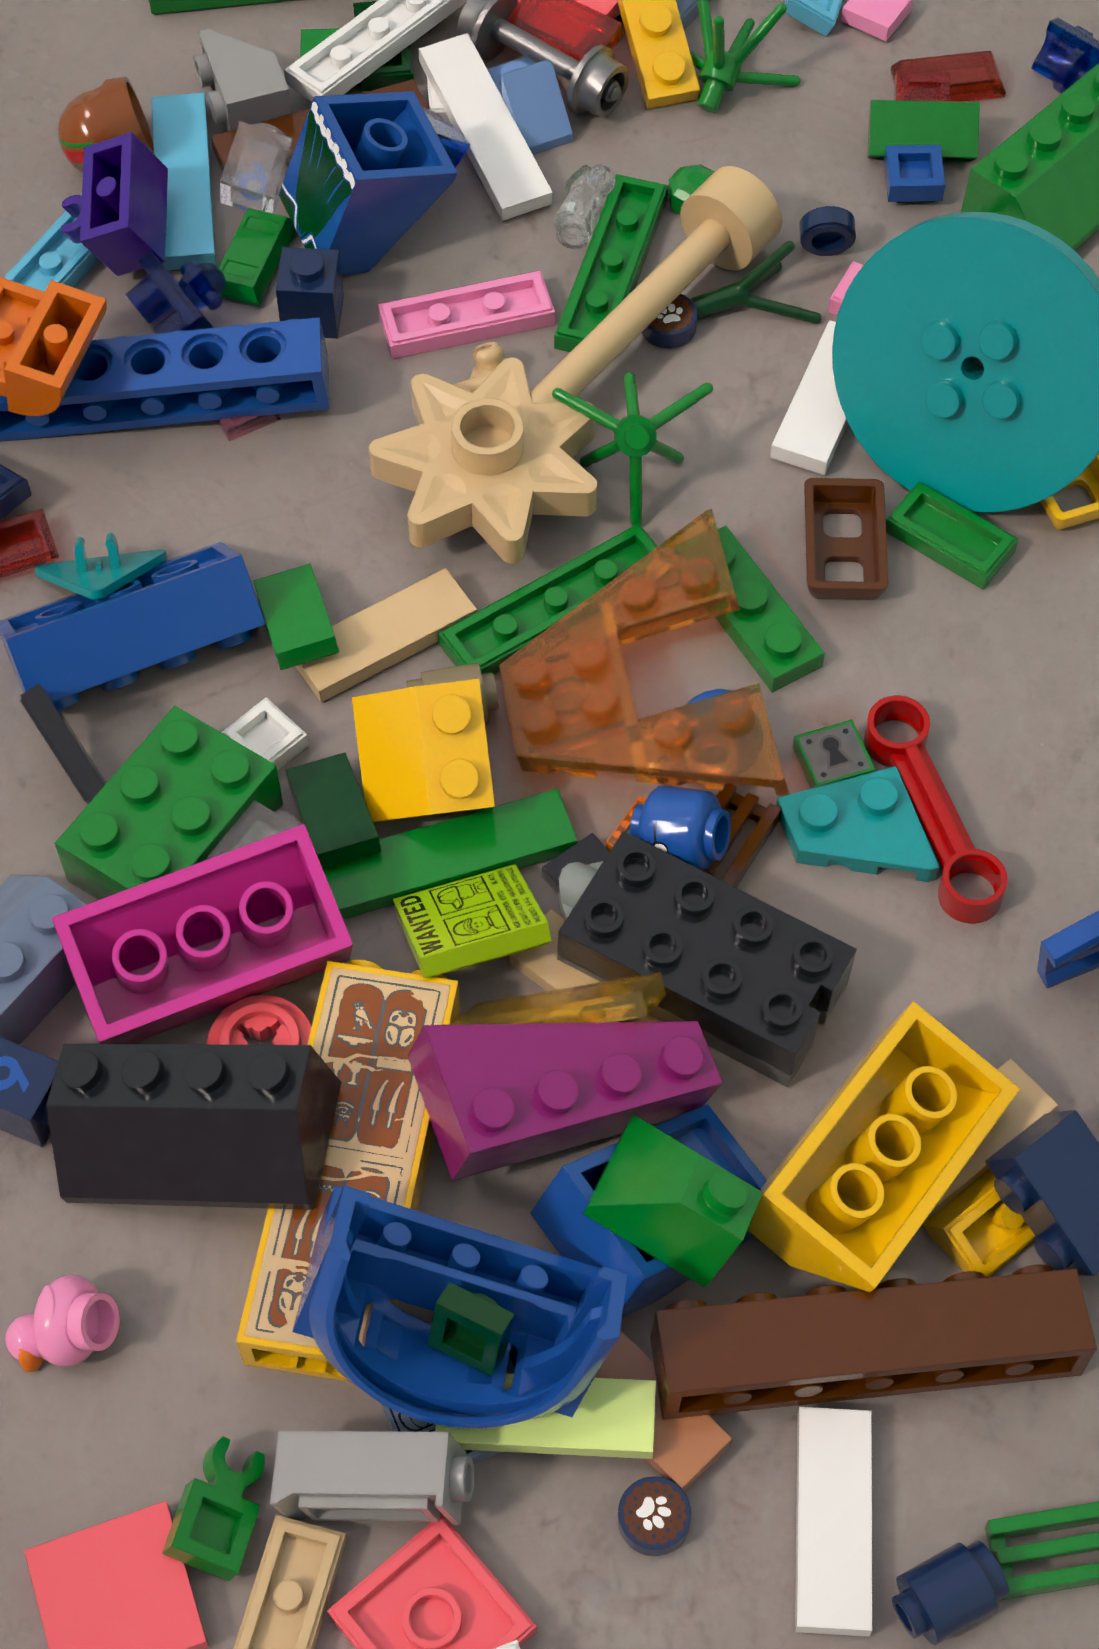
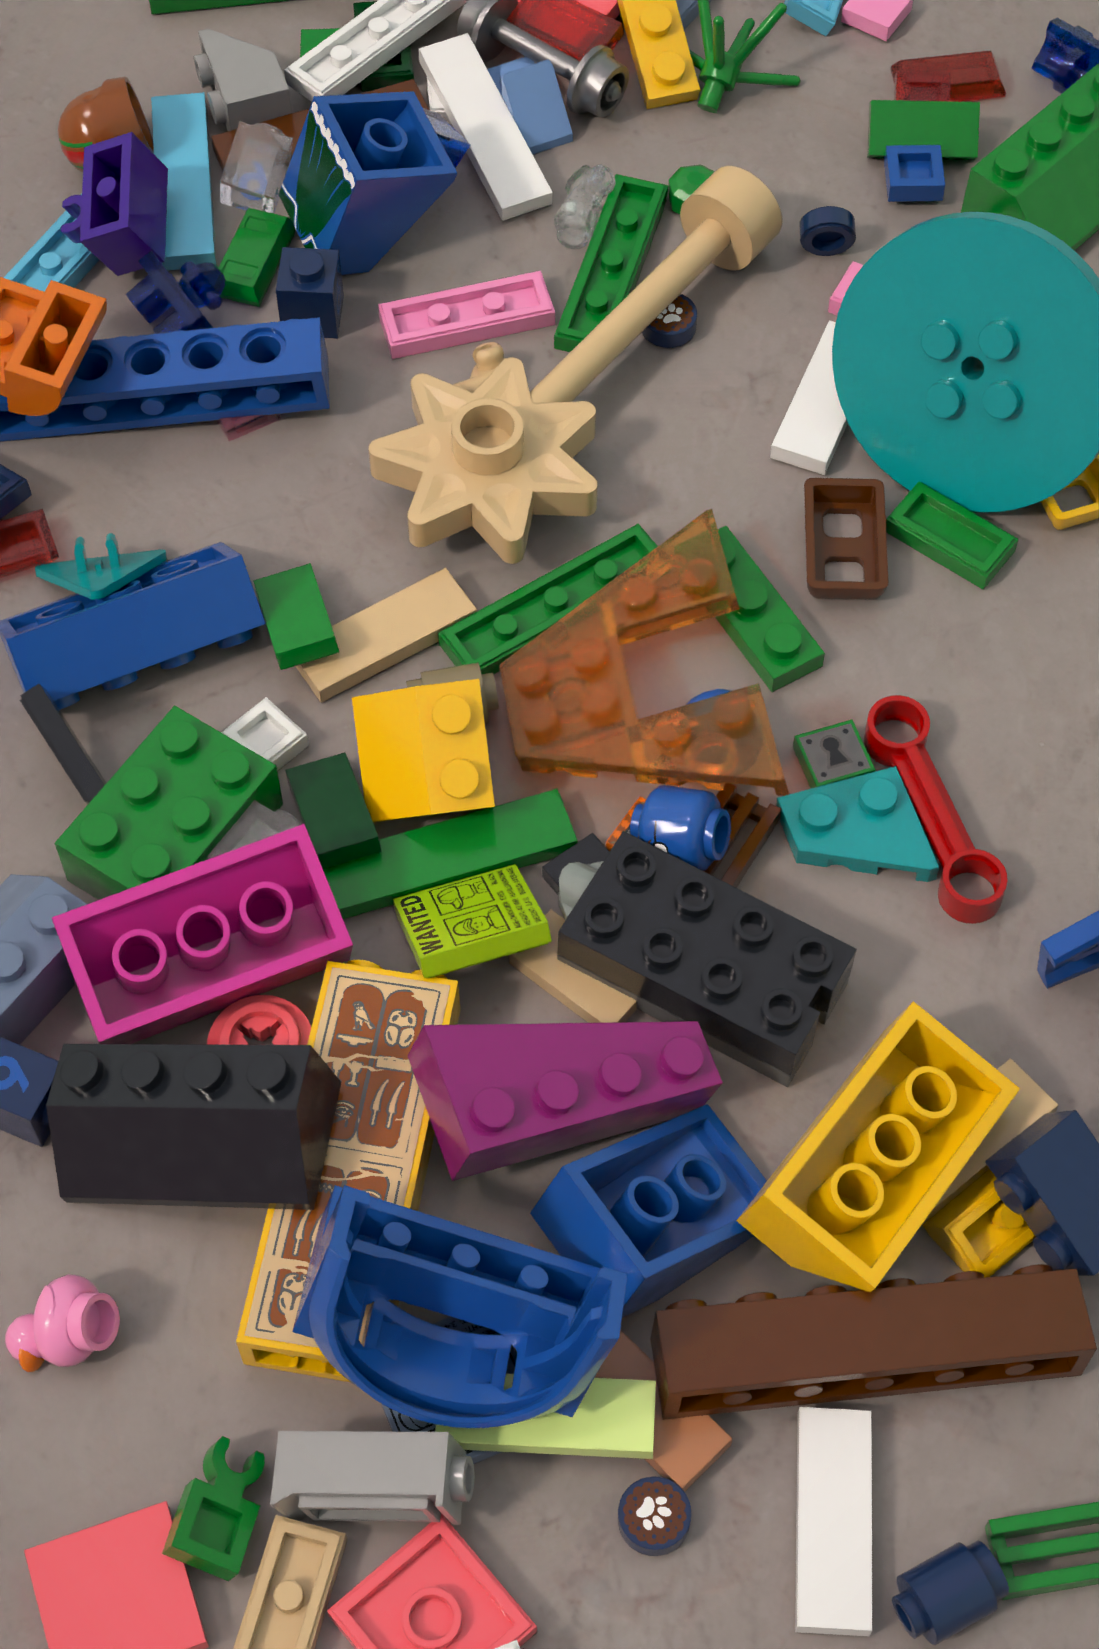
dark green plate [428,1282,515,1377] -> none
clear yellow tile [454,972,666,1025] -> none
green plant [552,372,713,526] -> none
green slope [582,1114,763,1288] -> none
dark green plant [691,241,822,324] -> none

